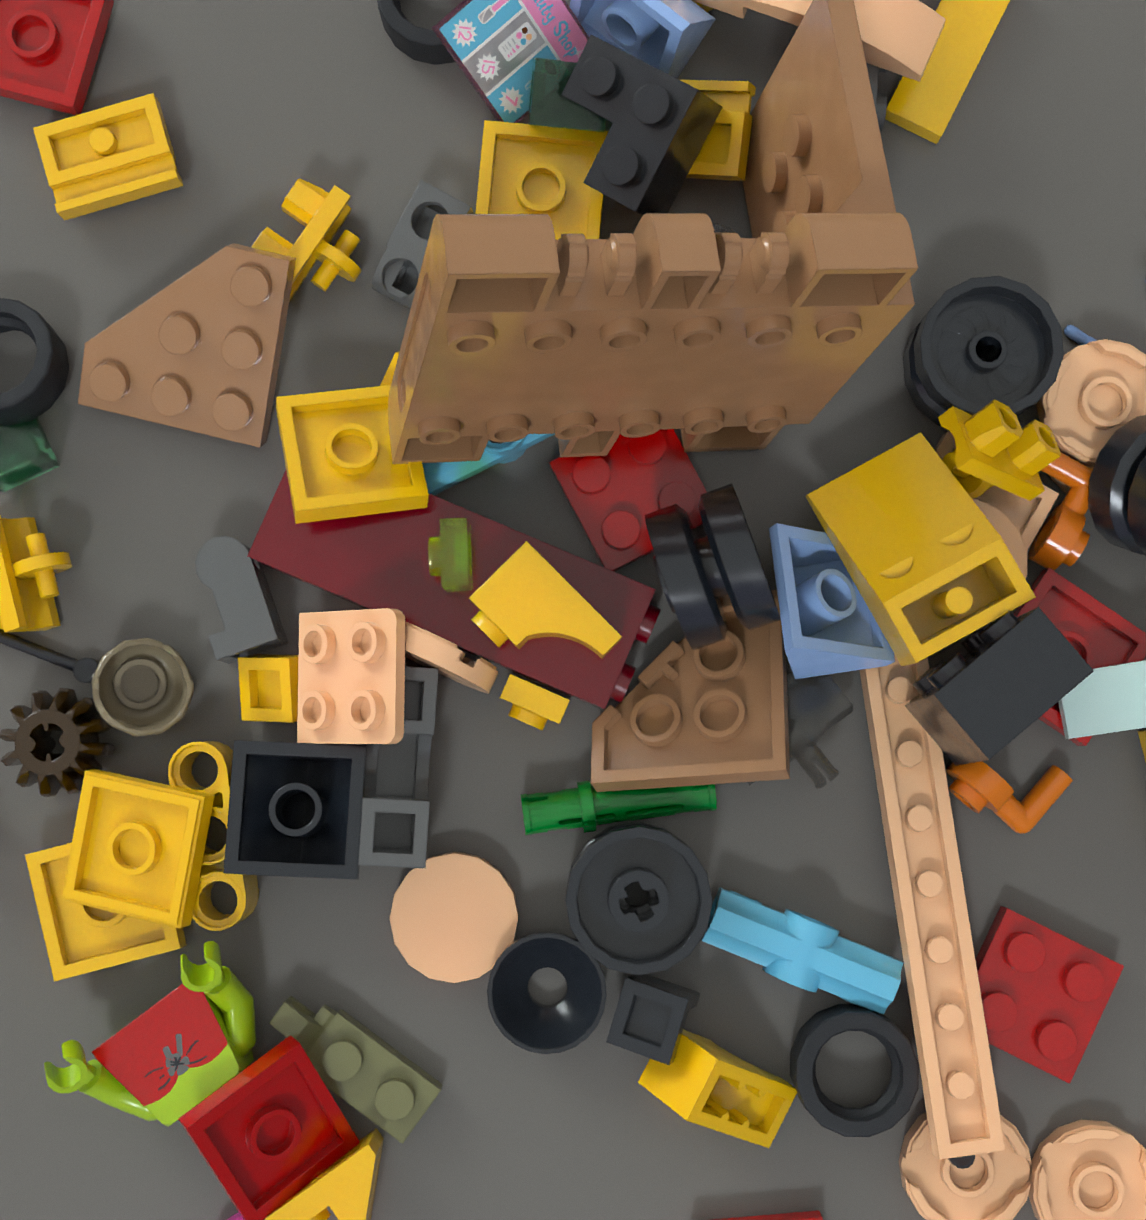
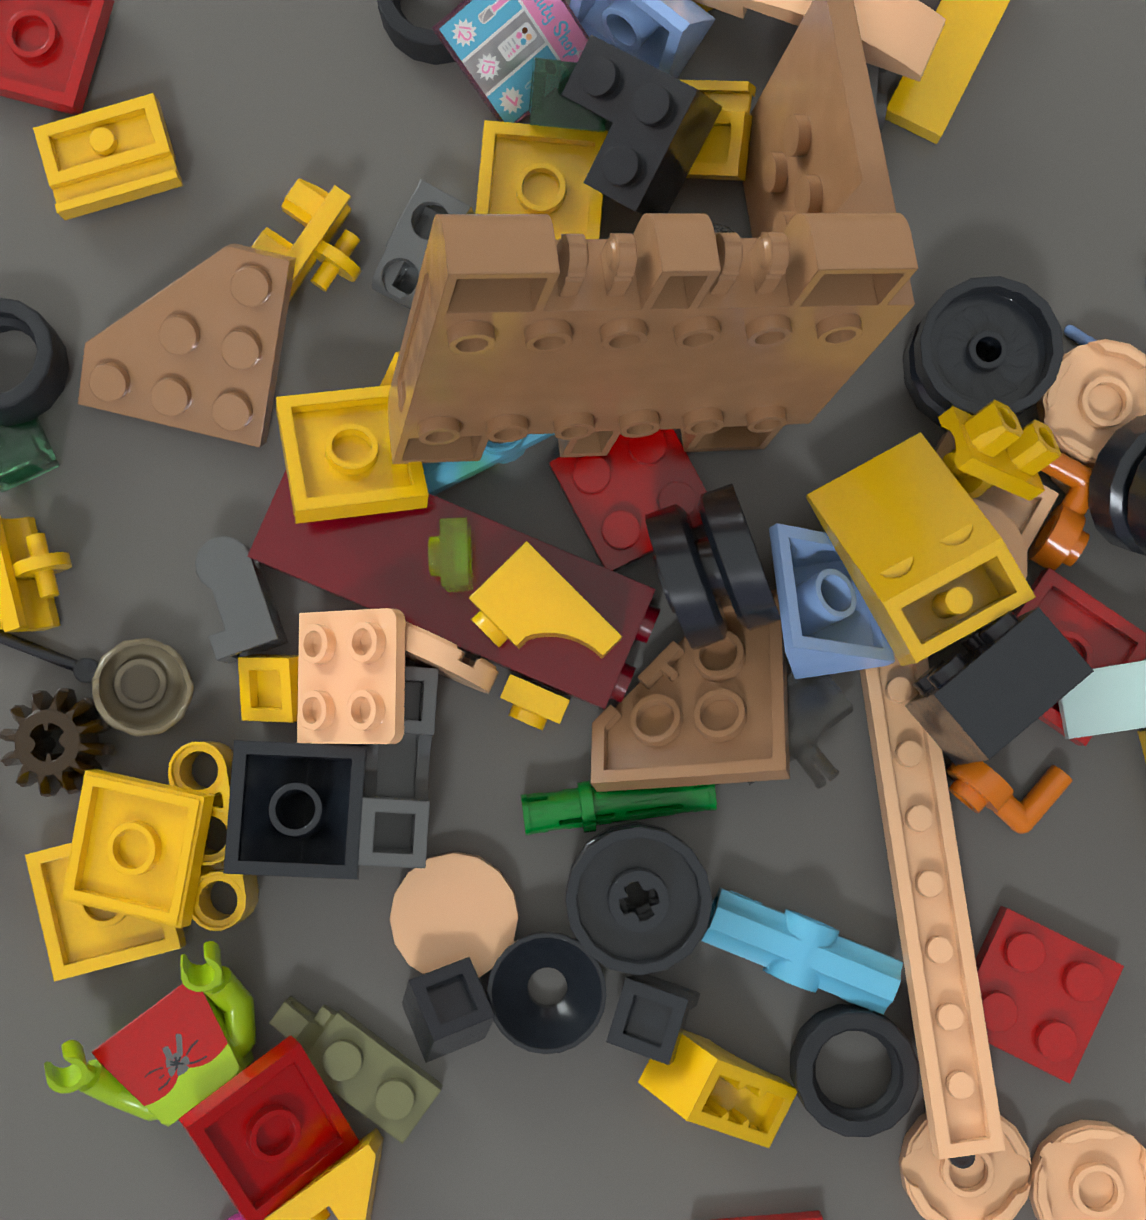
none -> black panel [402,957,495,1063]

